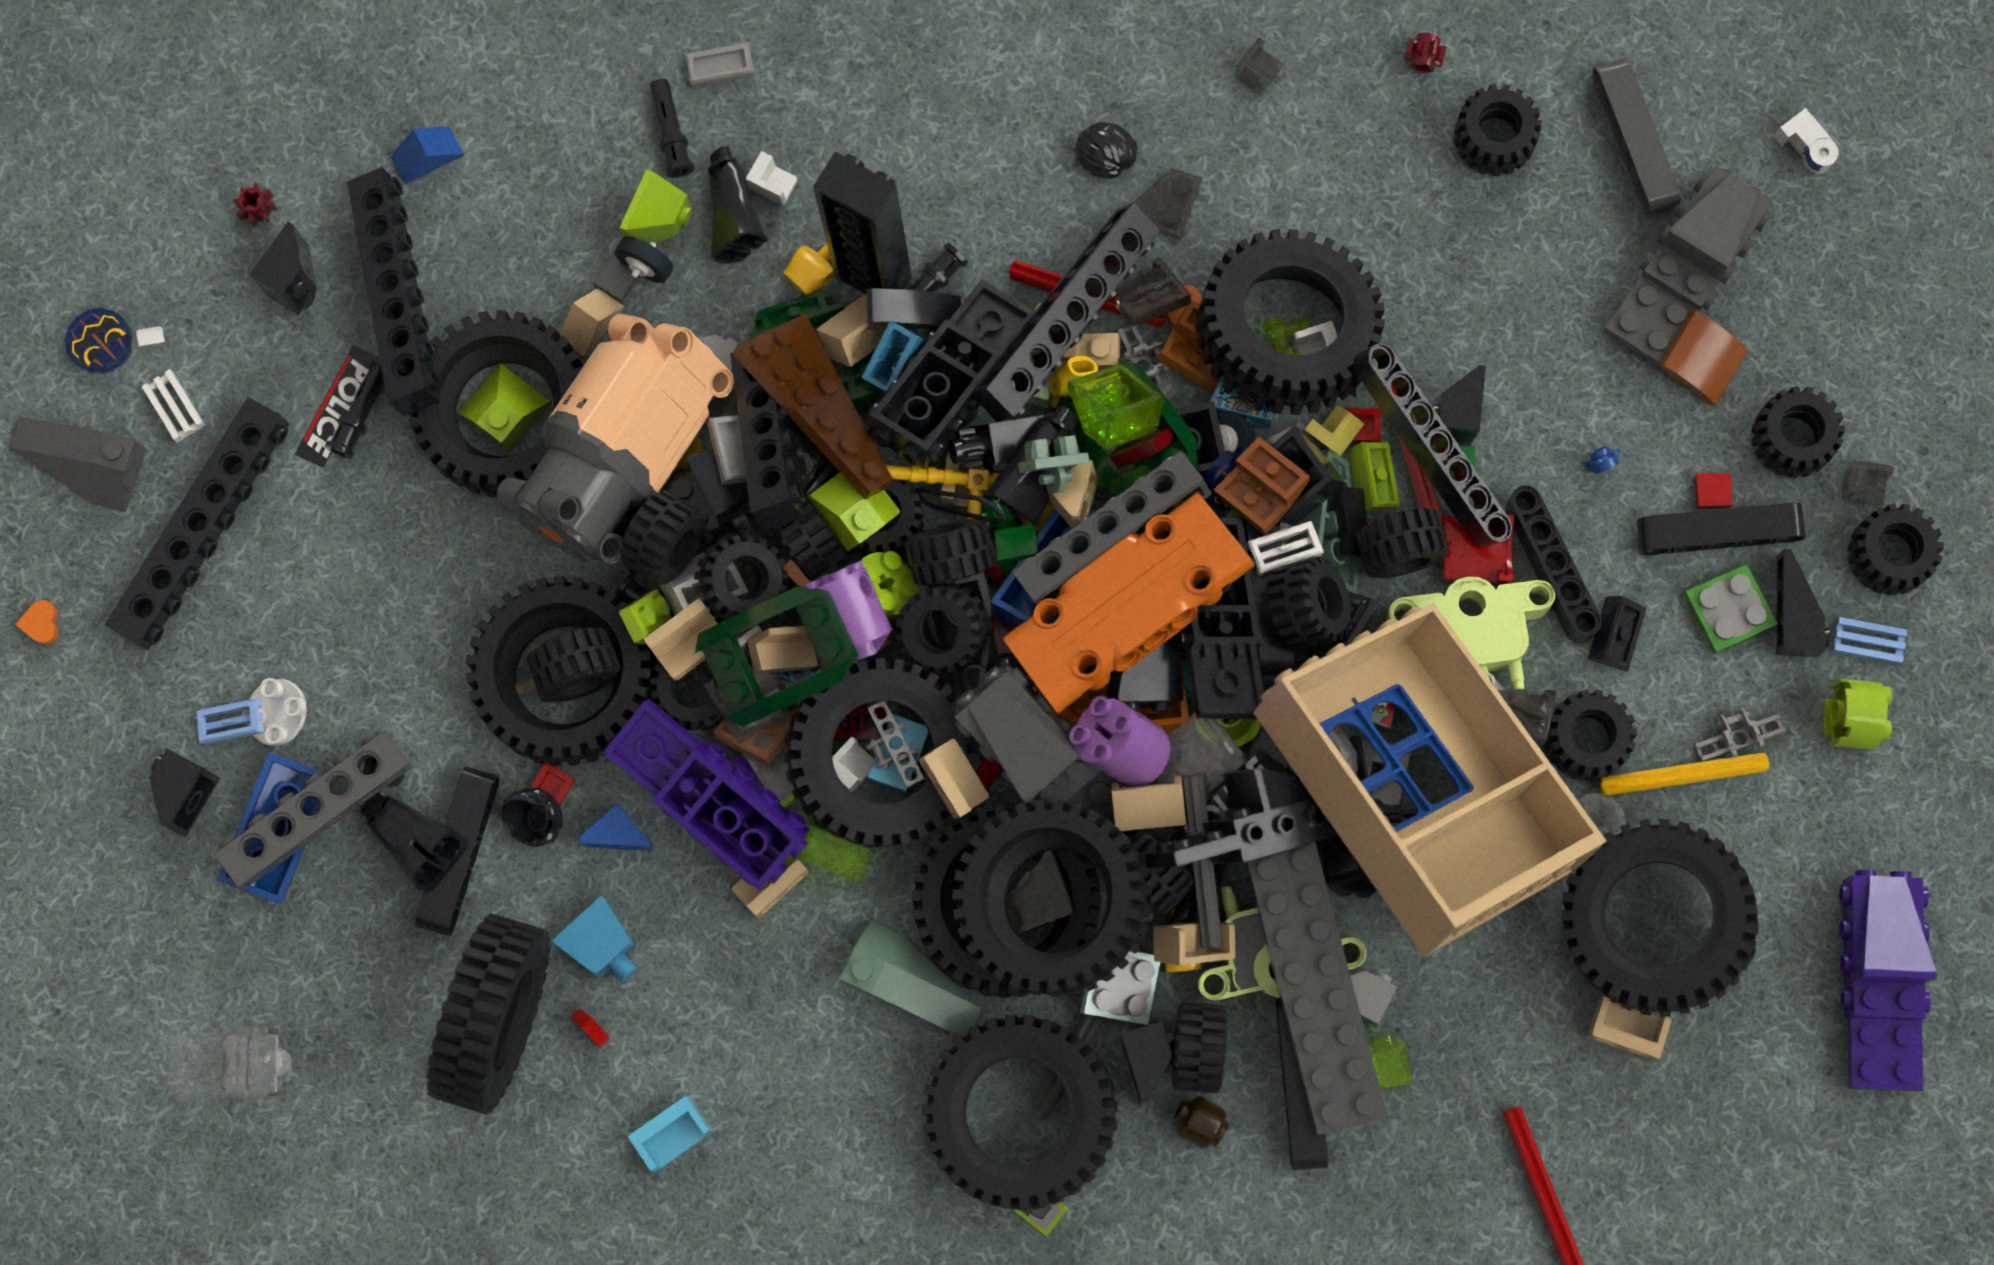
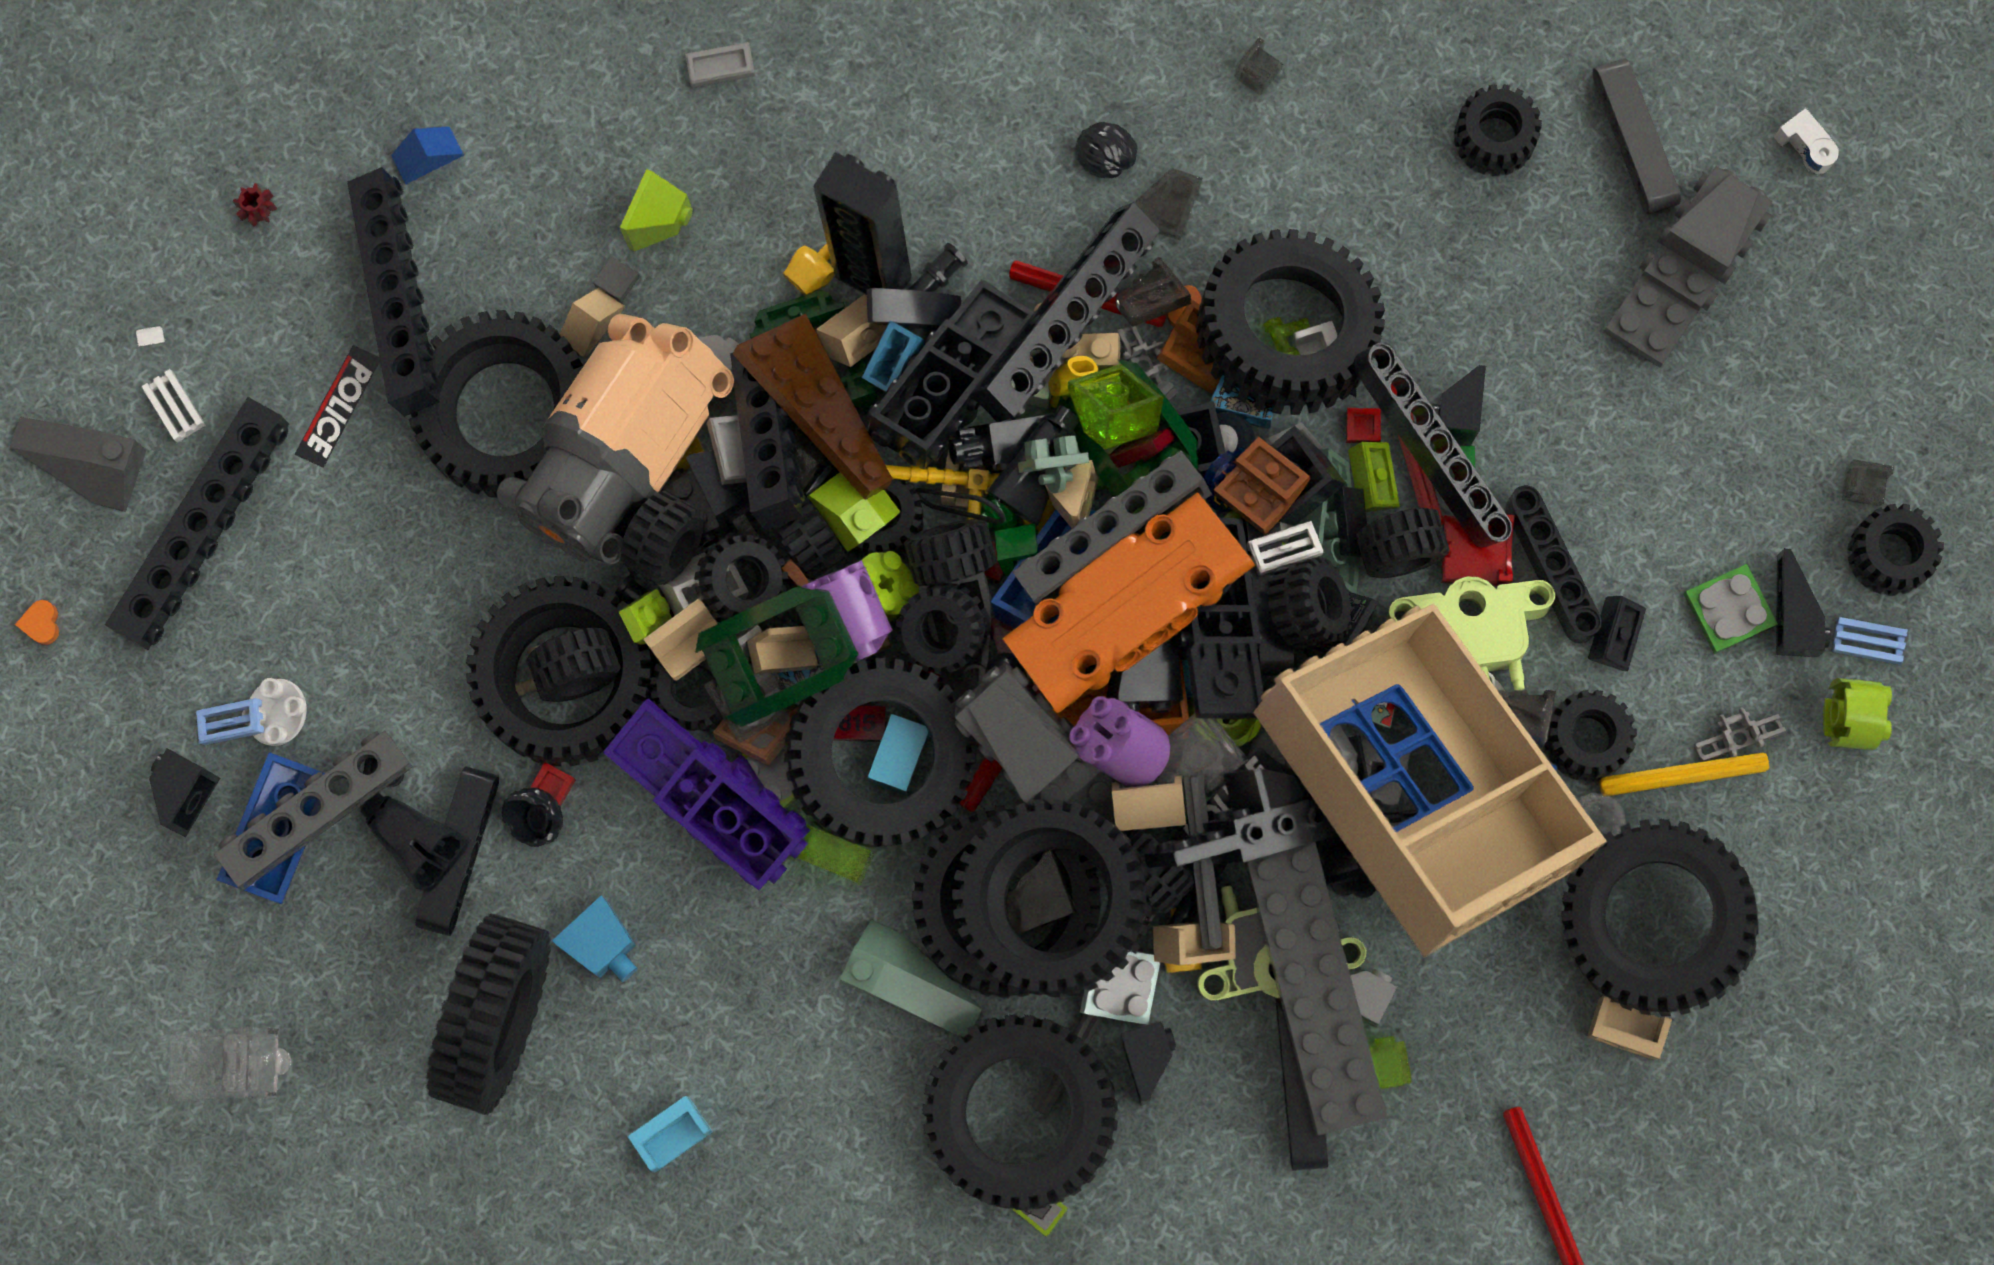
clear blue tile [65,308,133,373] -> none
black slope [249,222,317,315] -> none
black pin [325,360,384,460] -> none
lime slope [458,363,551,453] -> none
red tile [569,1008,609,1049] -> none
blue slope [580,804,653,851] -> none
black wheel [614,236,673,283] -> none
black pin [650,79,695,178] -> none
black piece [708,146,768,264] -> none
tan panel [732,855,809,919] -> none
white panel [746,151,798,207] -> none
white panel [832,737,874,793] -> none
light grey piece [866,701,924,789] -> none
tan panel [918,739,989,819] -> none
black tyre [1172,1002,1227,1094] -> none
dark brown head [1174,1096,1229,1149] -> none
light yellow panel [1305,405,1364,456] -> none
dark red gear [1404,32,1447,73] -> none
blue plate [1584,445,1621,474] -> none
black beam [1636,503,1806,556] -> none
dark orange slope [1660,310,1748,405] -> none
red tile [1694,473,1733,509] -> none
black tyre [1751,386,1845,478] -> none
dark purple wedge [1839,870,1937,1092] -> none

